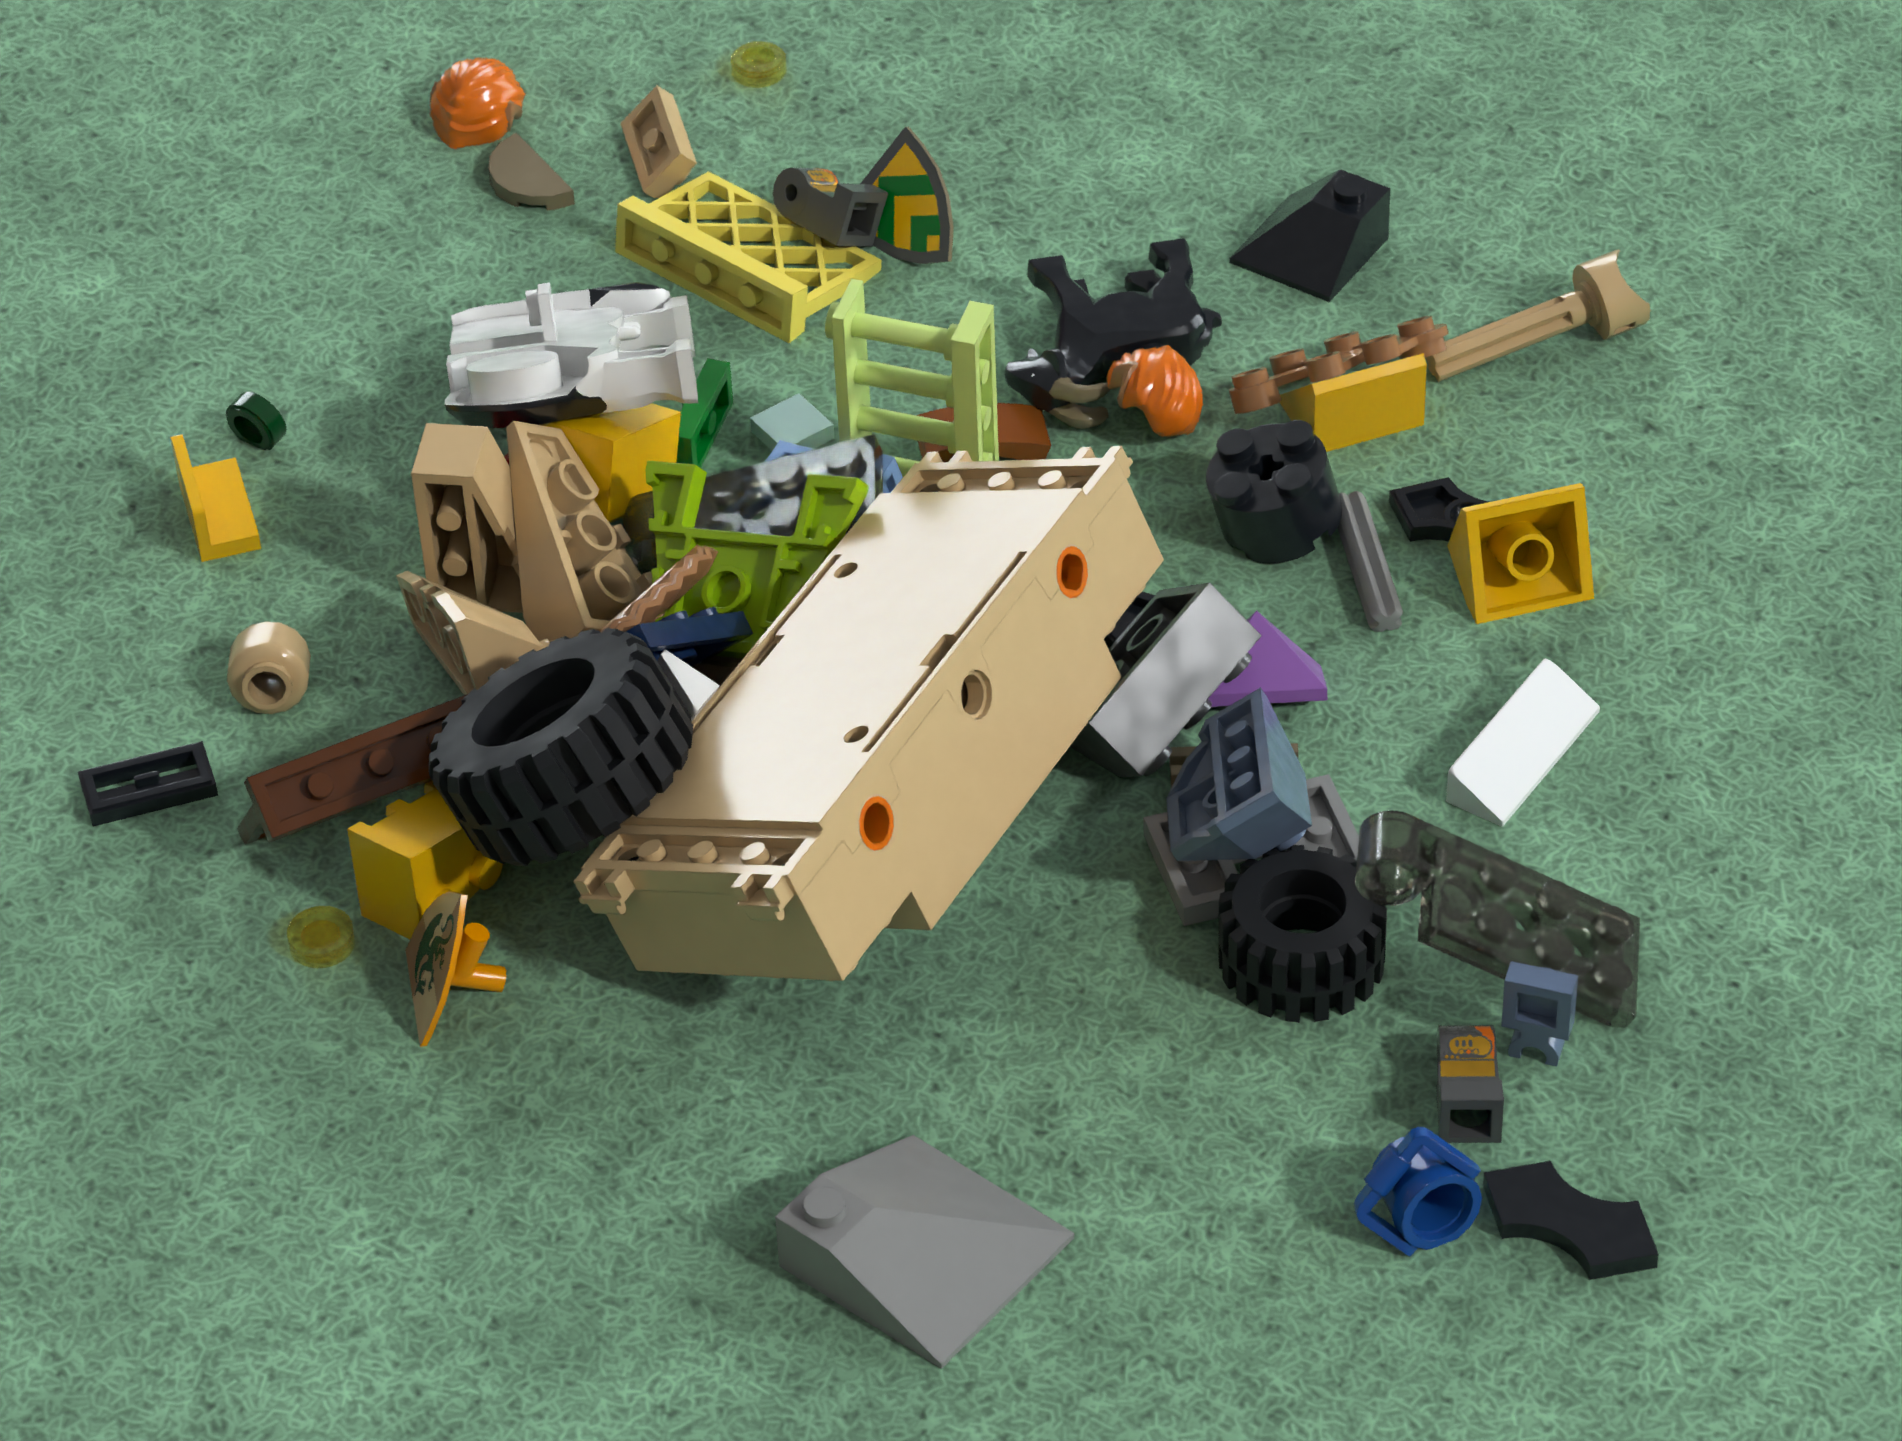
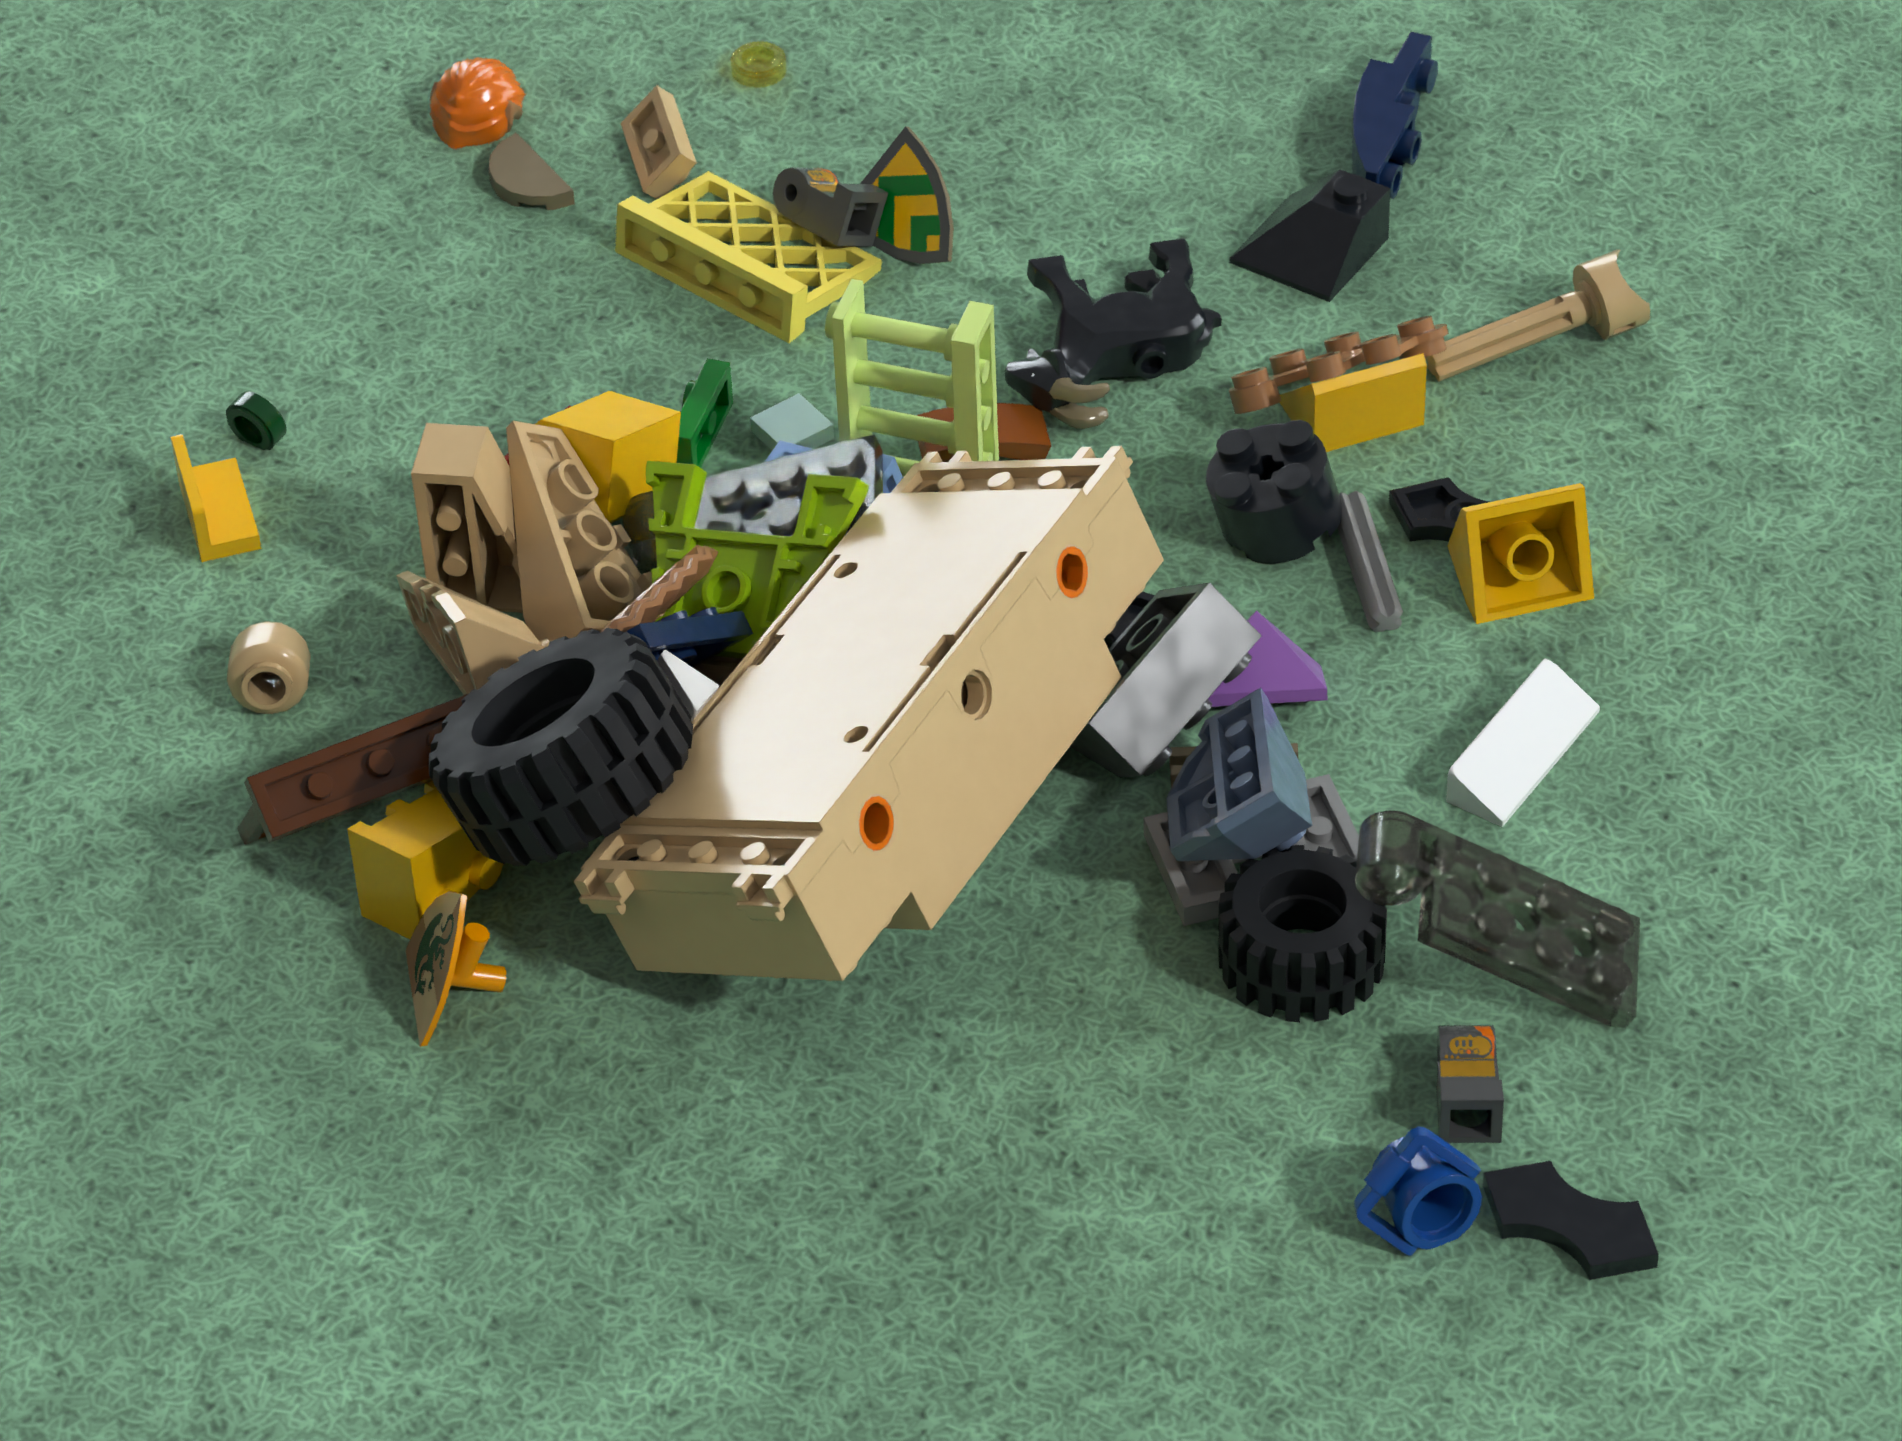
black tile [78,741,218,827] -> none
clear yellow tile [287,906,355,968] -> none
white animal [445,282,698,428] -> none
light grey slope [775,1135,1074,1369] -> none
orange hair [1107,345,1203,437] -> none
sand blue plate [1501,961,1578,1067] -> none
none -> dark blue slope [1352,31,1438,199]

